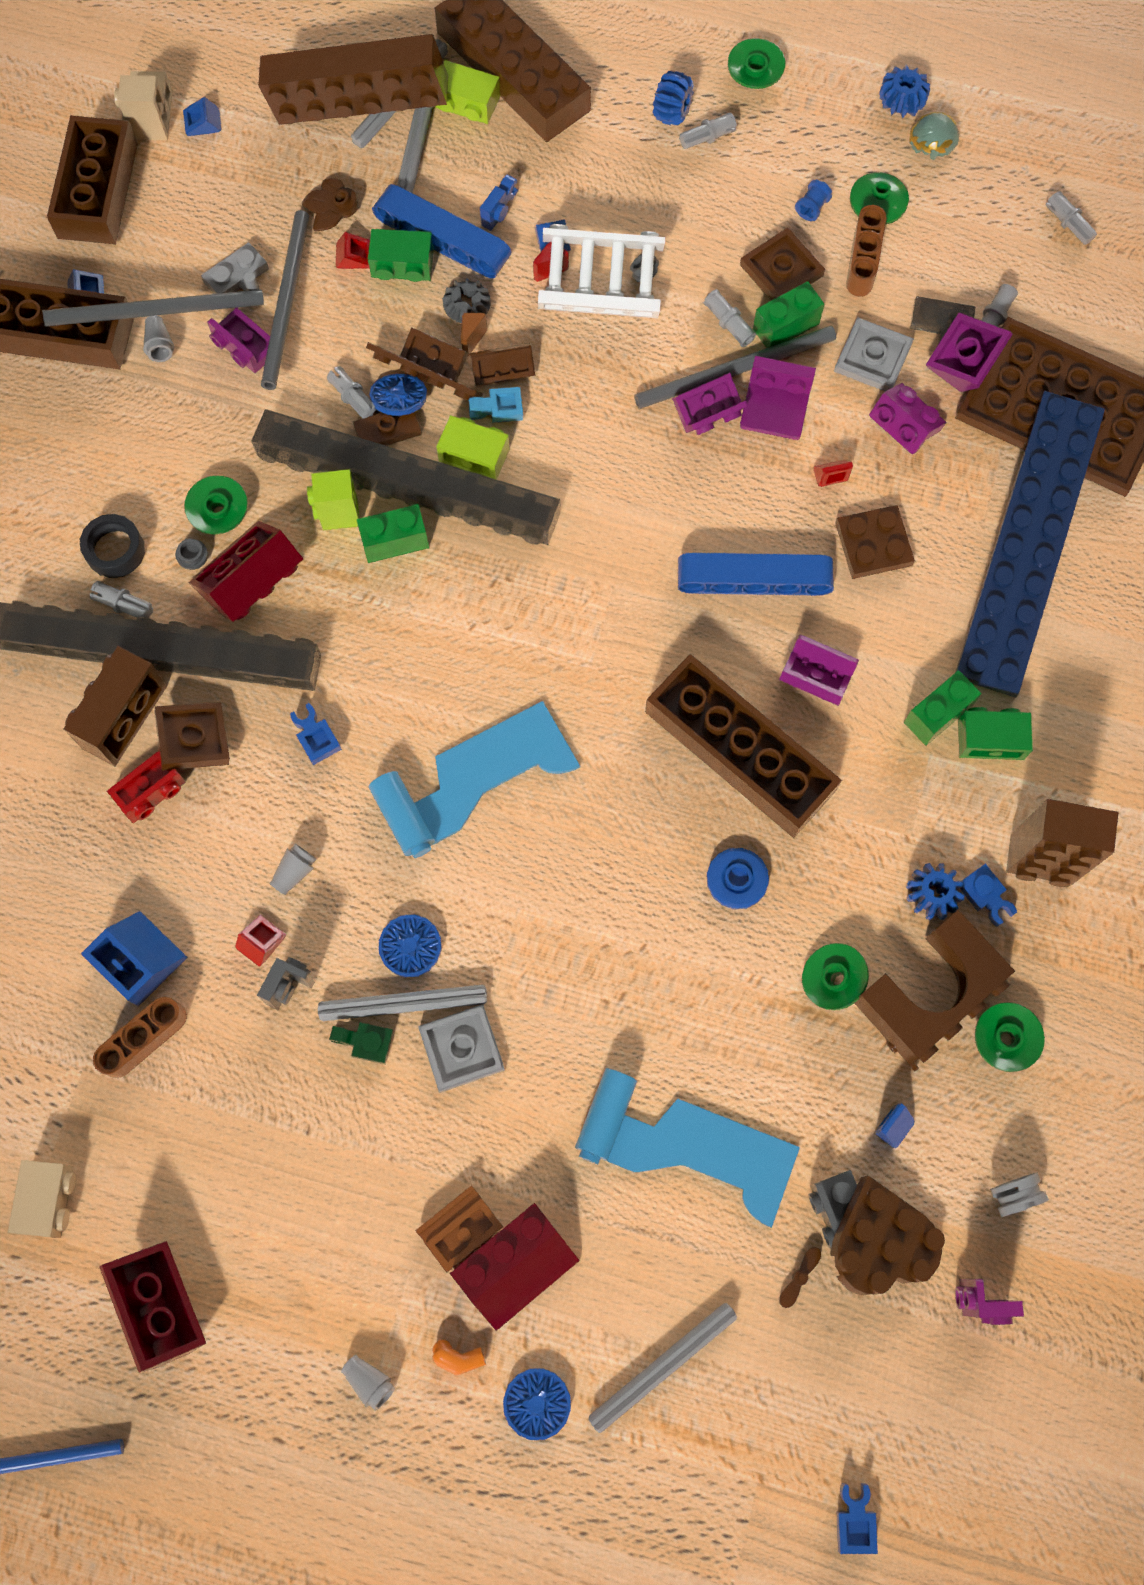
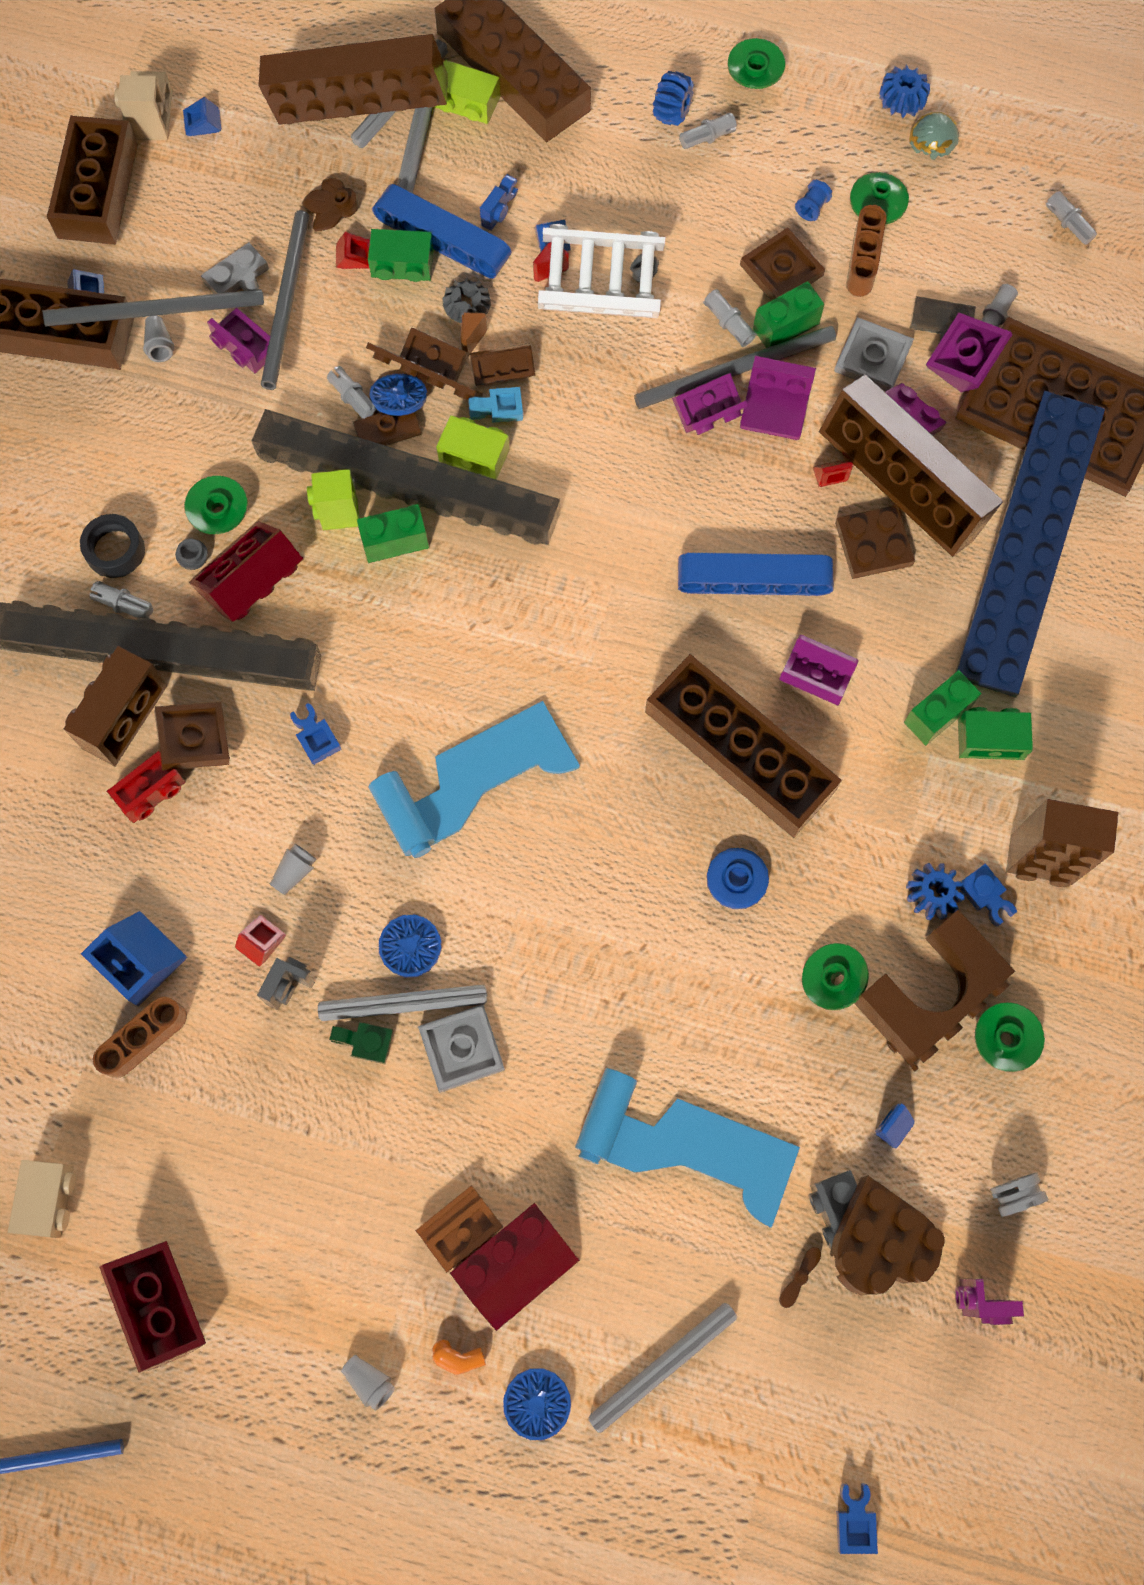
none -> reddish brown brick [818,375,1003,557]

